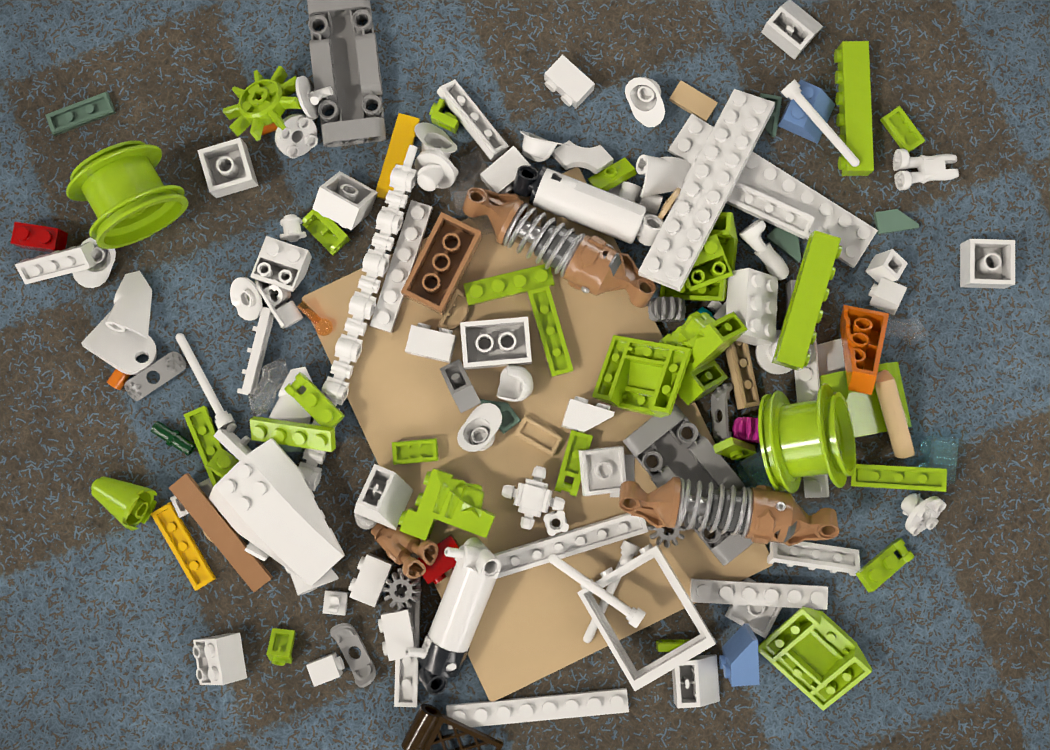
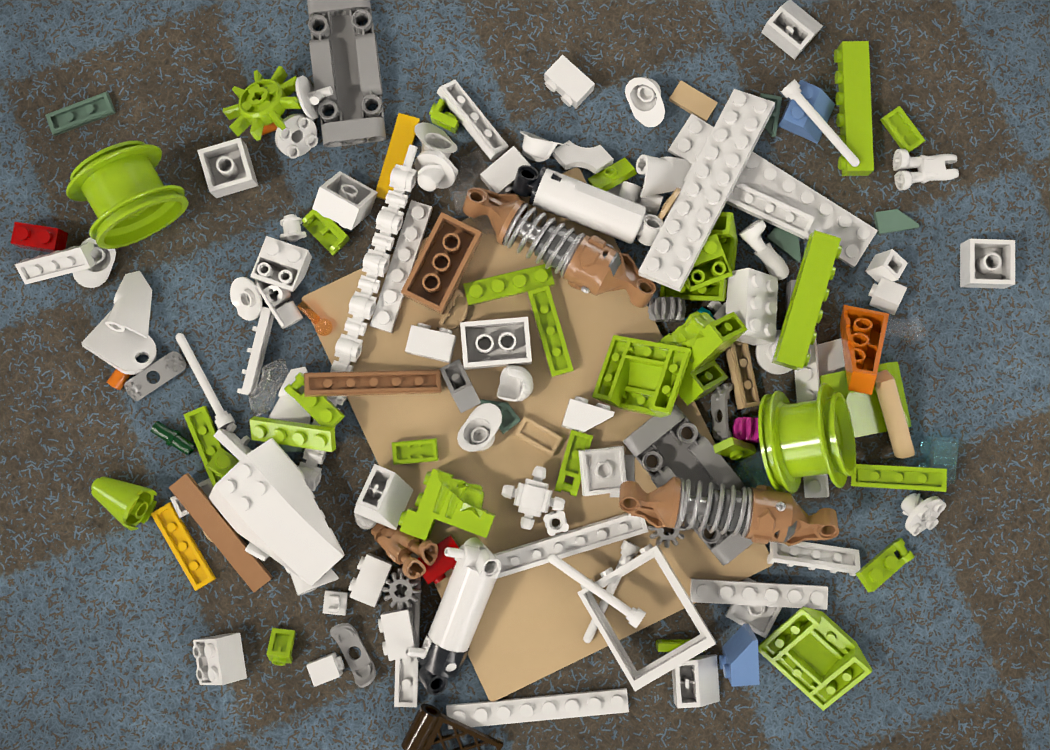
none -> medium nougat tile [304,370,442,397]

